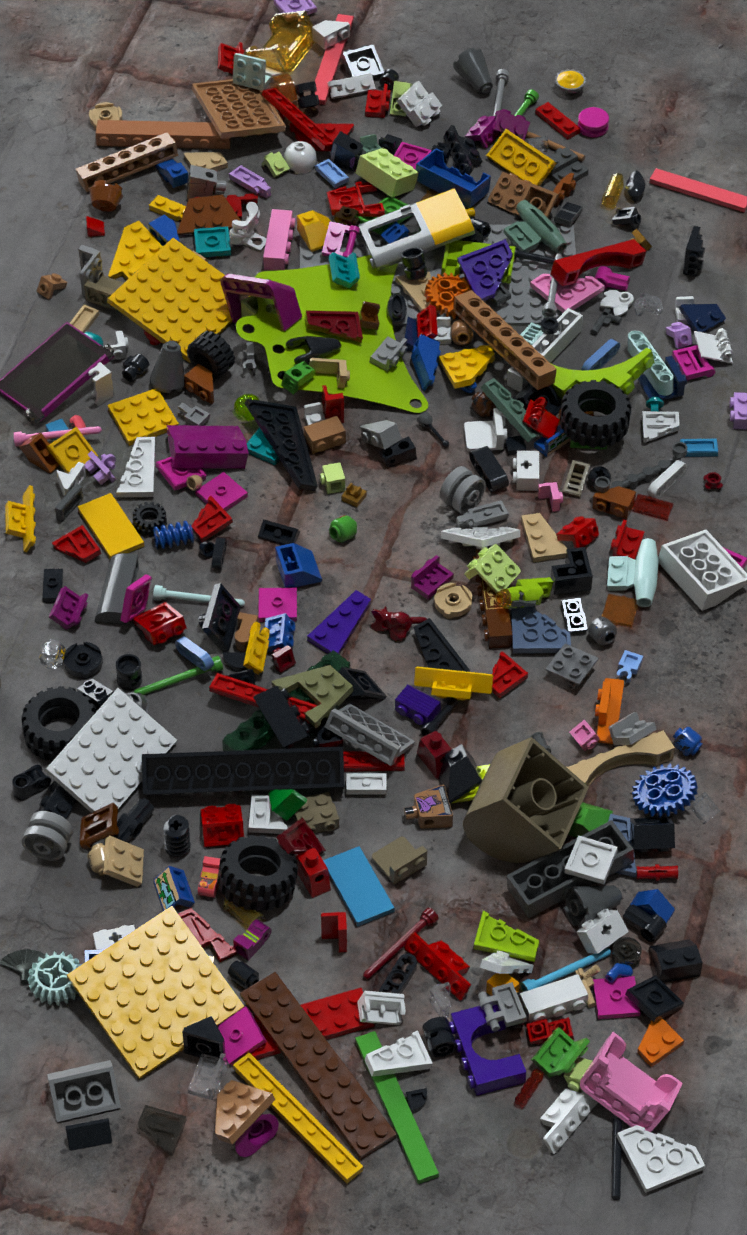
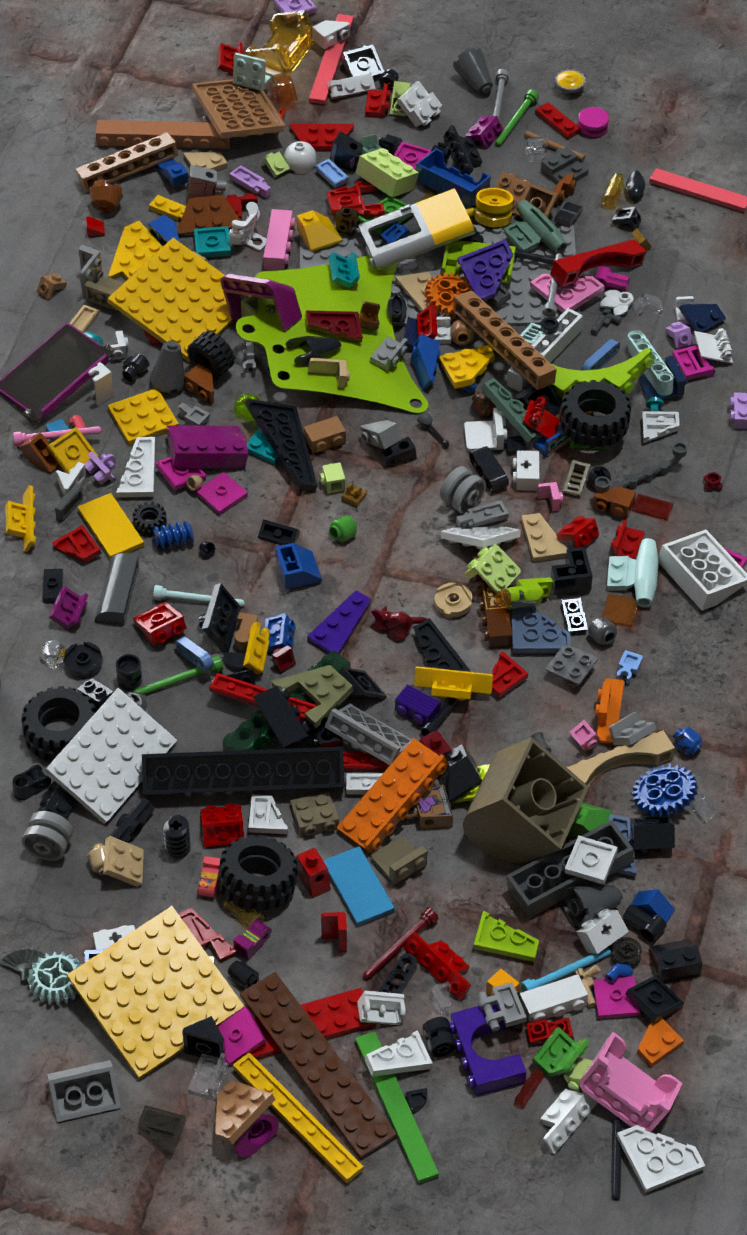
black slope [65,1118,112,1151] -> none
reddish brown plate [80,803,119,850] -> none
tan plate [89,102,123,130] -> none
dark pink plate [120,574,152,623] -> none
panel [154,866,195,911] -> none
red wing [191,496,233,542] -> none
black beam [212,537,227,569] -> none
dark pink plate [258,588,297,622] -> none
red tile [261,88,334,151] -> none
green slope [269,789,308,821] -> none
dark red wing [276,818,326,855] -> none
bright green leg [281,361,316,394] -> none
black wheel [295,81,320,109] -> none
white bracket [304,402,325,425] -> none
plate [322,221,360,258] -> none
red panel [322,385,344,423] -> none
black wheel [401,247,427,280] -> none
magenta bracket [411,555,454,600] -> none
black cone [470,217,491,238] -> none
white wing [480,951,534,974] -> none
yellow tile [486,129,557,186] -> none
magenta bracket [492,109,530,140] -> none
red pin [636,864,678,881] -> none
white beam [647,460,687,499] -> none
dark azure tile [680,439,718,457] -> none
black plate [683,226,705,277] -> none
none -> orange bracket [336,738,448,855]
none -> yellow wheel [474,188,514,227]

